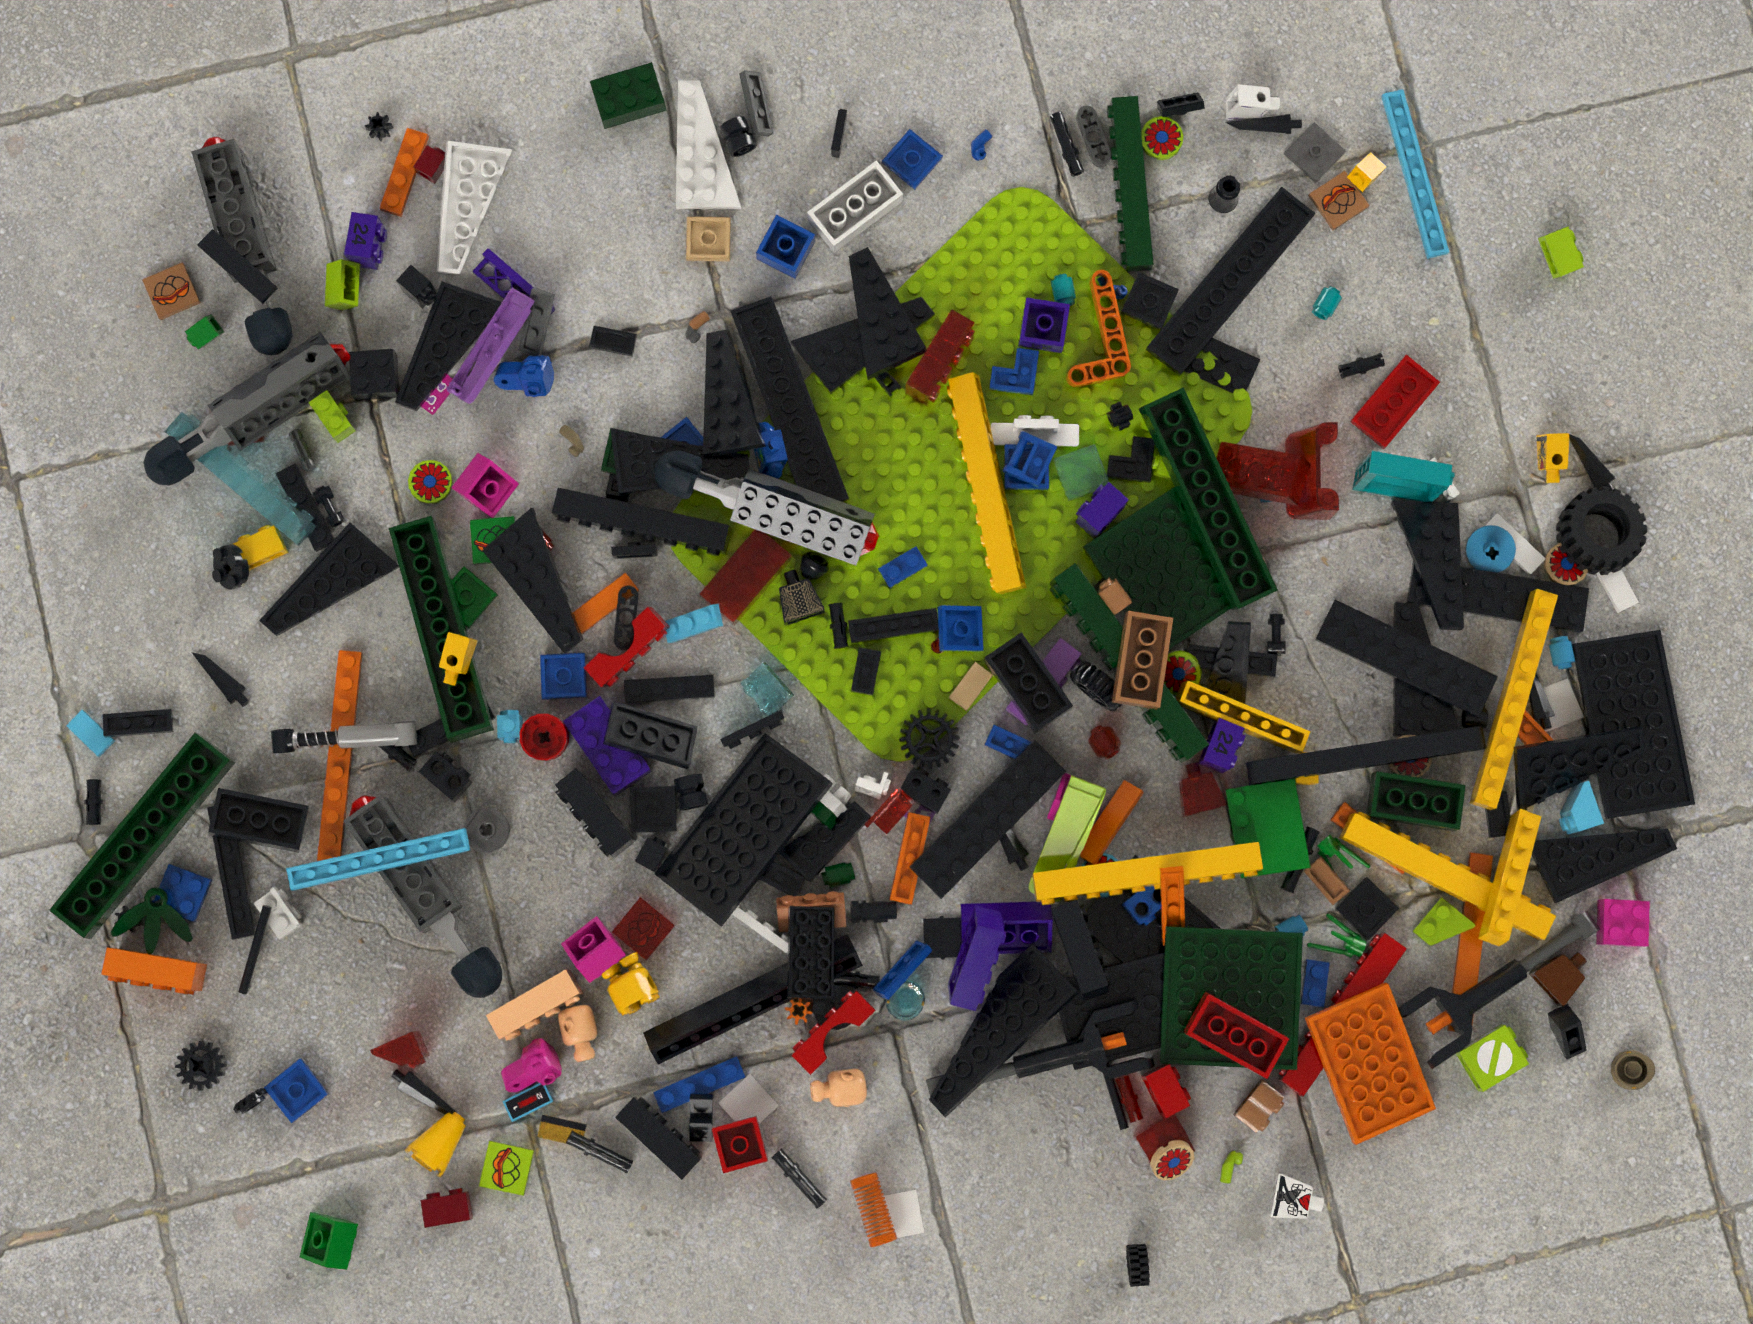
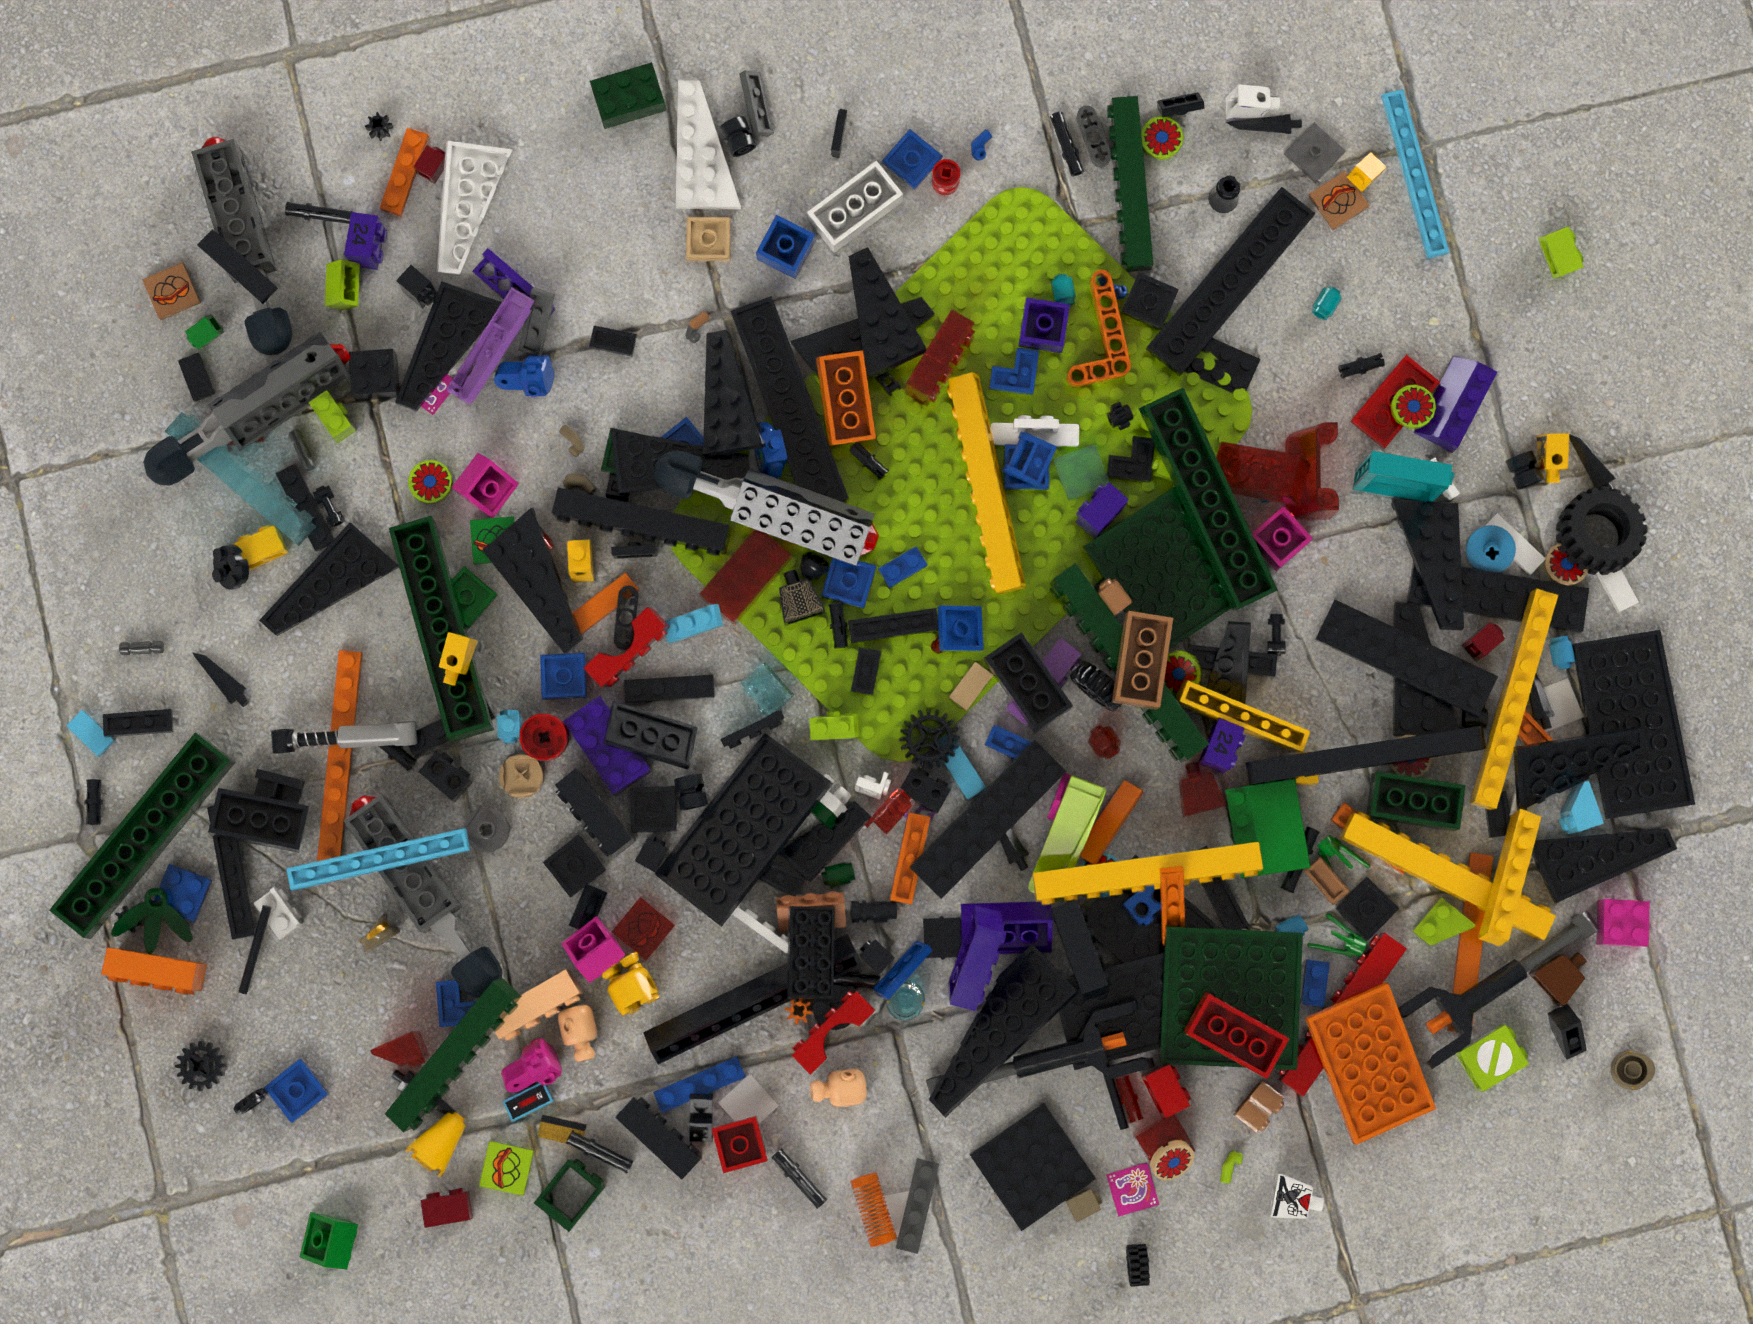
none -> dark grey axle [119,641,164,655]
none -> black tile [178,353,215,402]
none -> black panel [254,769,305,804]
none -> black pin [285,202,353,224]
none -> dark tan piece [360,913,400,953]
none -> dark green brick [385,978,522,1133]
none -> blue plate [436,980,476,1027]
none -> tan tile [499,753,544,799]
none -> dark green window [534,1158,605,1232]
none -> black plate [543,834,606,898]
none -> dark tan arm [563,474,597,495]
none -> yellow torso [567,539,594,583]
none -> black plate [569,884,607,930]
none -> lime brick [809,711,860,740]
none -> orange brick [816,350,876,446]
none -> blue plate [821,558,876,609]
none -> black axle [849,442,889,480]
none -> black brick [860,939,895,974]
none -> dark grey plate [896,1158,939,1254]
none -> red wheel [932,159,961,195]
none -> medium azure tile [932,734,986,800]
none -> black plate [969,1103,1096,1231]
none -> dark tan brick [1065,1188,1102,1222]
none -> dark pink sticker [1106,1163,1160,1217]
none -> black plate [1199,845,1249,930]
none -> dark pink brick [1252,506,1313,572]
none -> tile [1391,385,1436,429]
none -> dark purple slope [1413,357,1497,453]
none -> dark red brick [1461,622,1505,662]
none -> black wheel [1505,450,1544,490]

